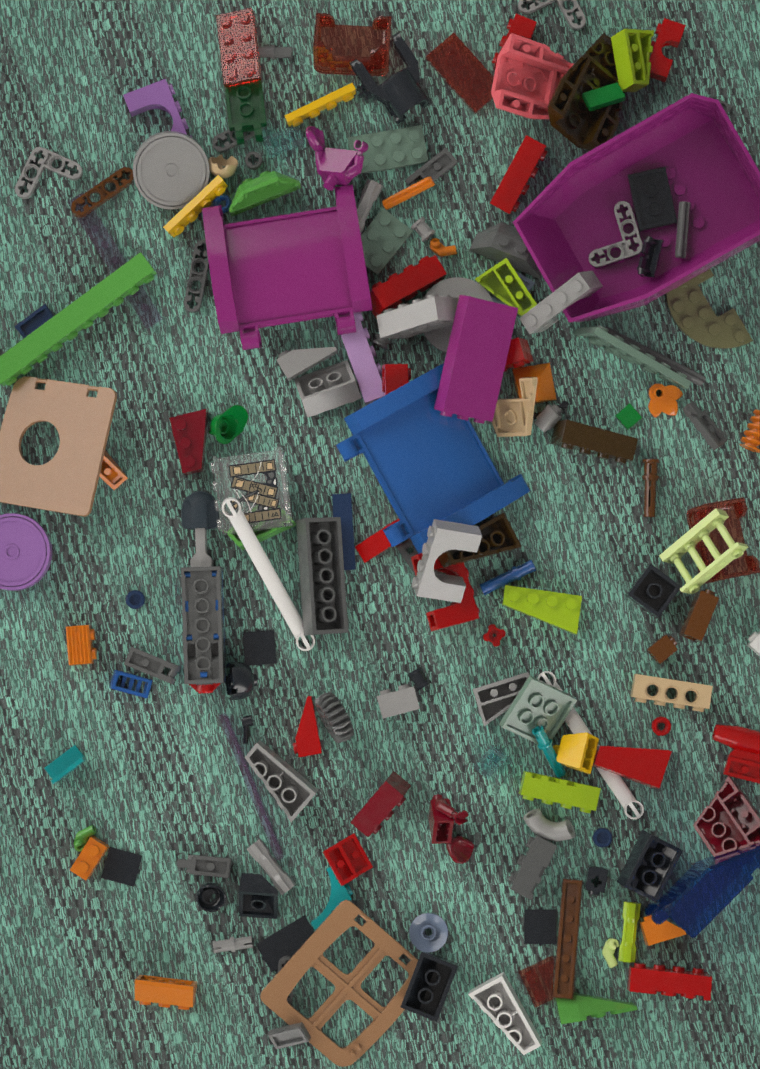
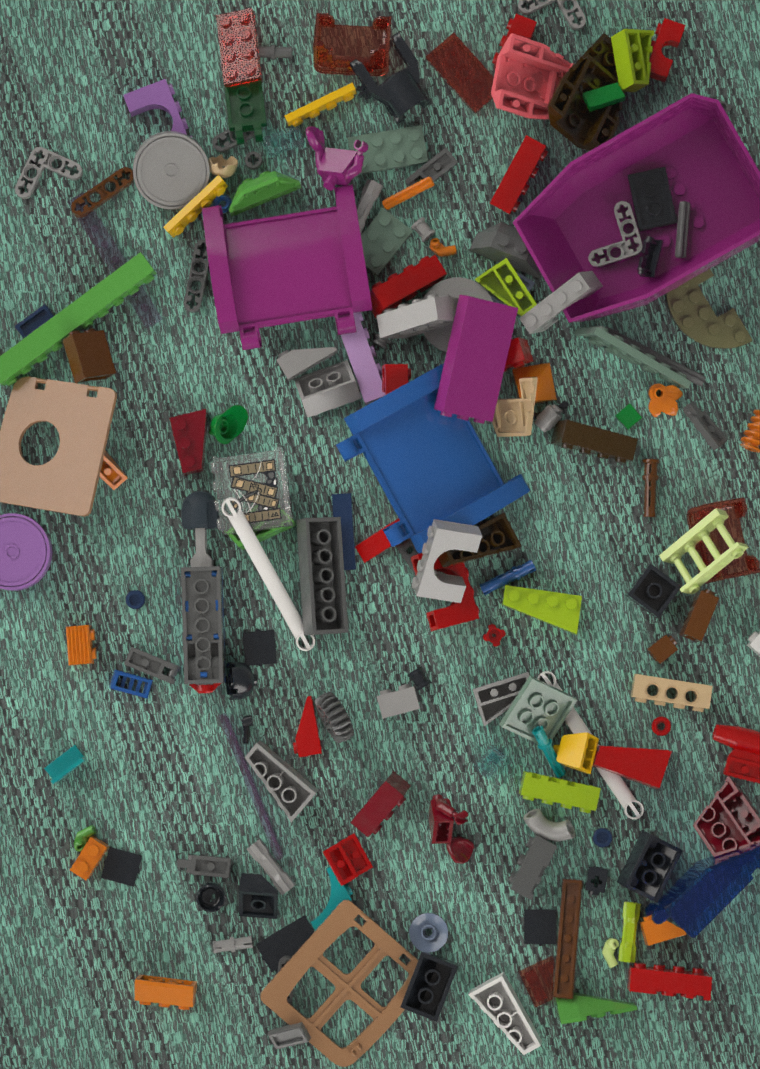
none -> reddish brown brick [63,328,116,383]

